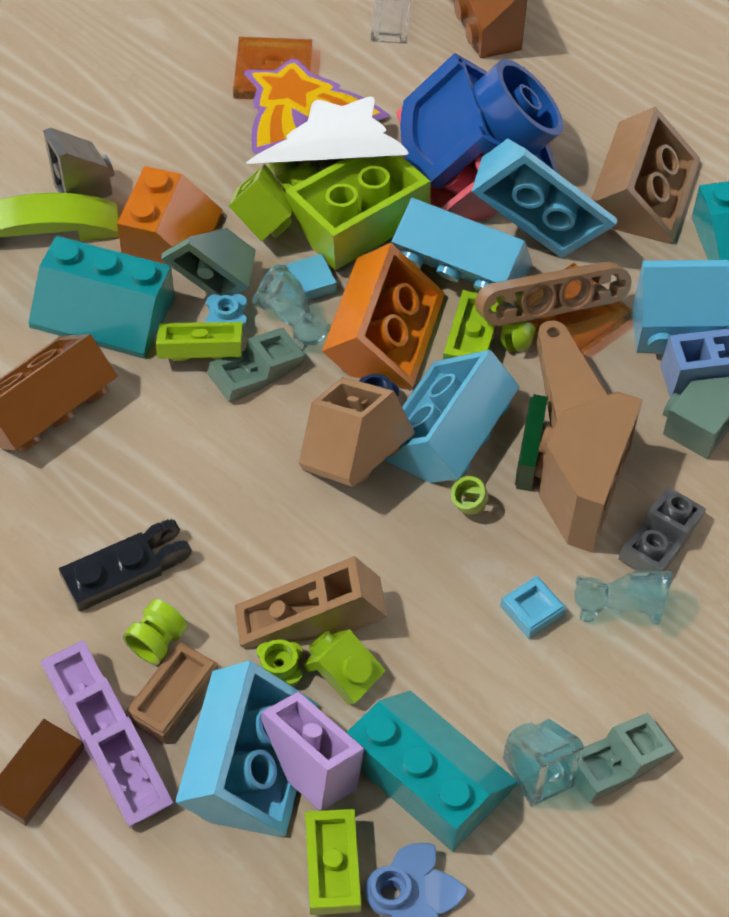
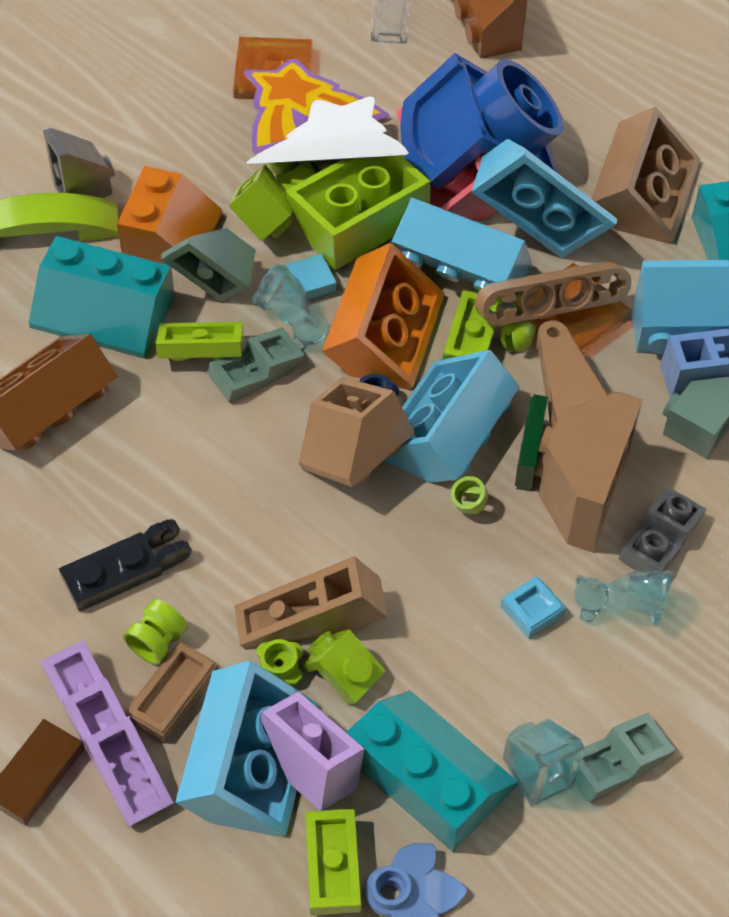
medium azure plate [206,294,247,326] -> none

